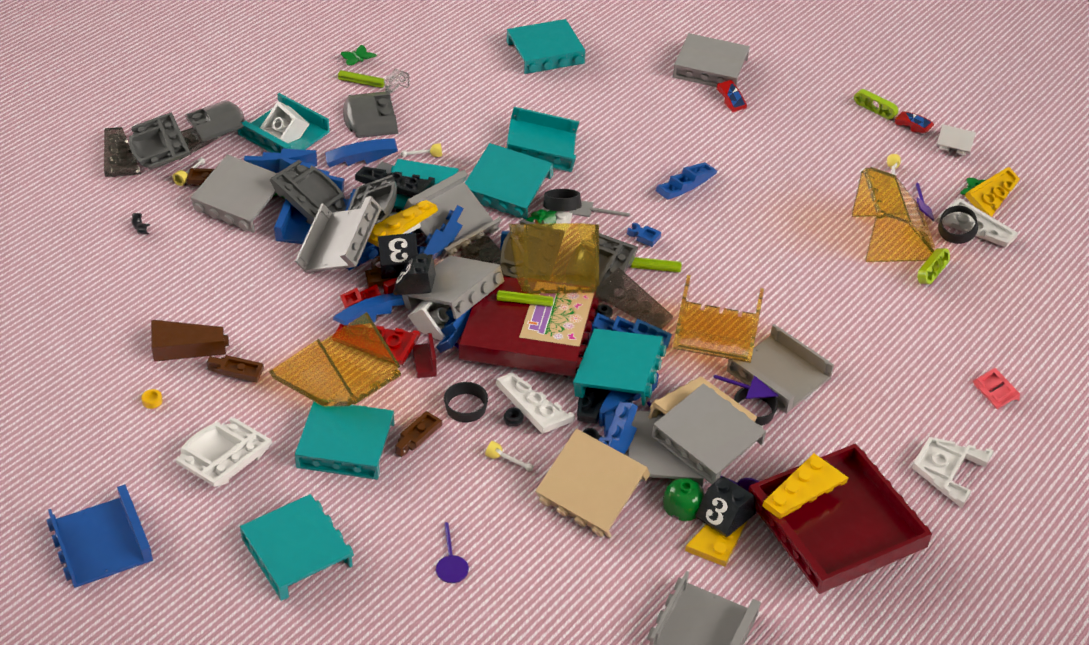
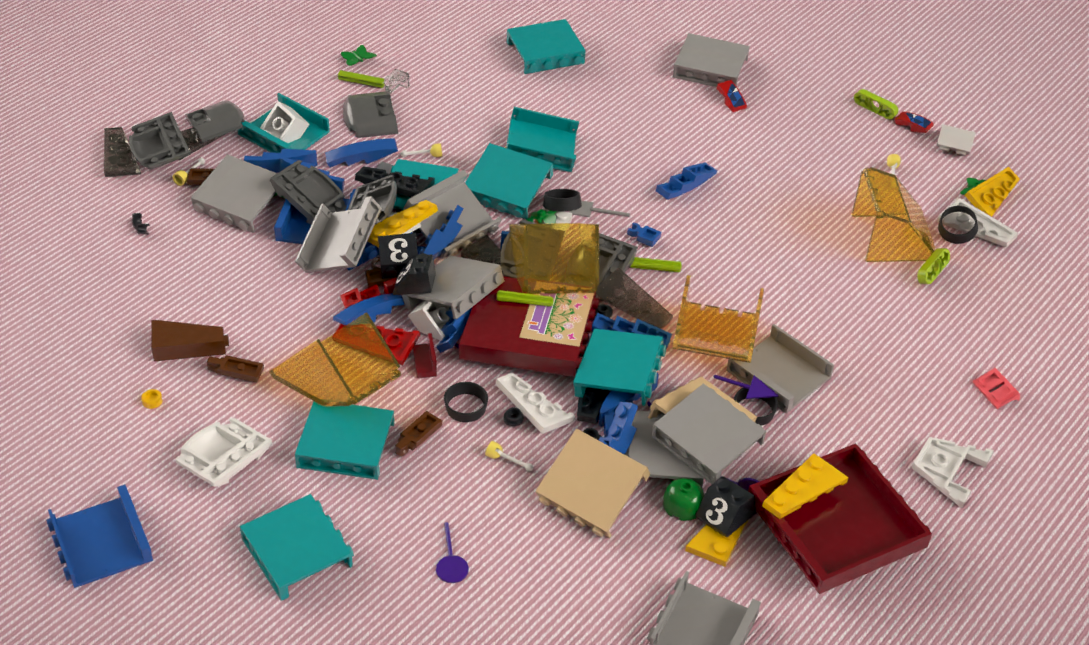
dark purple piece [916,182,934,221] -> none

